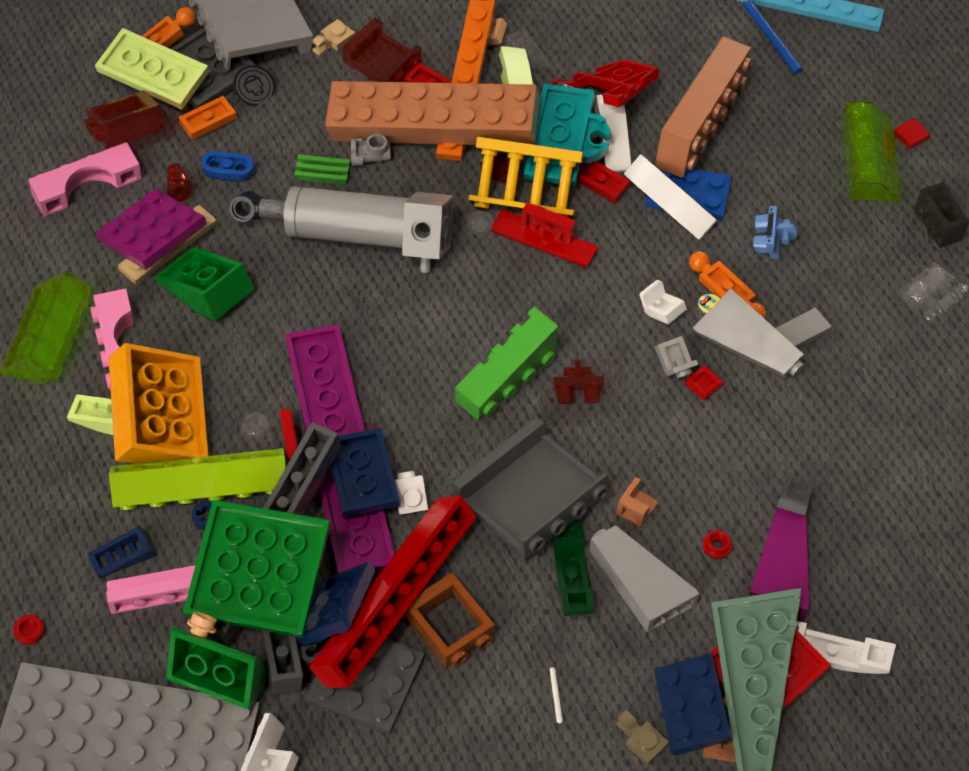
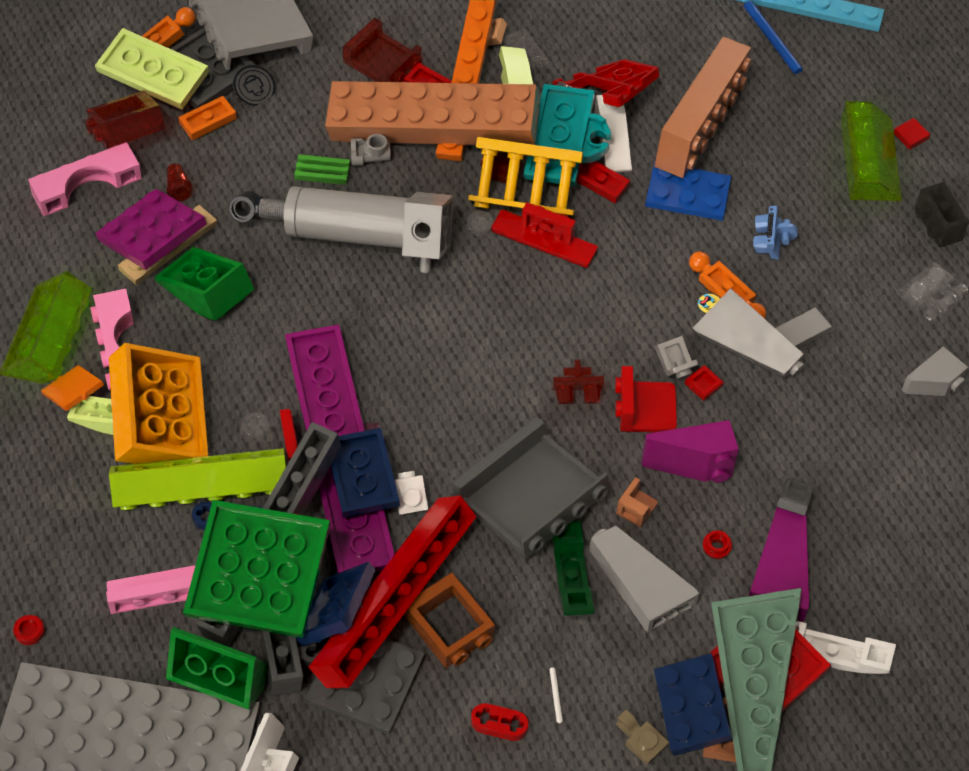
dark blue slope [88,526,156,579] -> none
light nougat plate [187,612,217,637] -> none
blue plate [201,151,254,181] -> none
tan plate [312,19,355,56] -> none
bright green wedge [455,307,558,421] -> none
white slope [624,154,717,240] -> none
white bracket [640,280,687,324] -> none
none -> orange piece [41,365,104,411]
none -> red beam [471,703,528,741]
none -> red bracket [615,366,677,432]
none -> magenta slope [641,420,739,483]
none -> light grey slope [902,347,968,396]

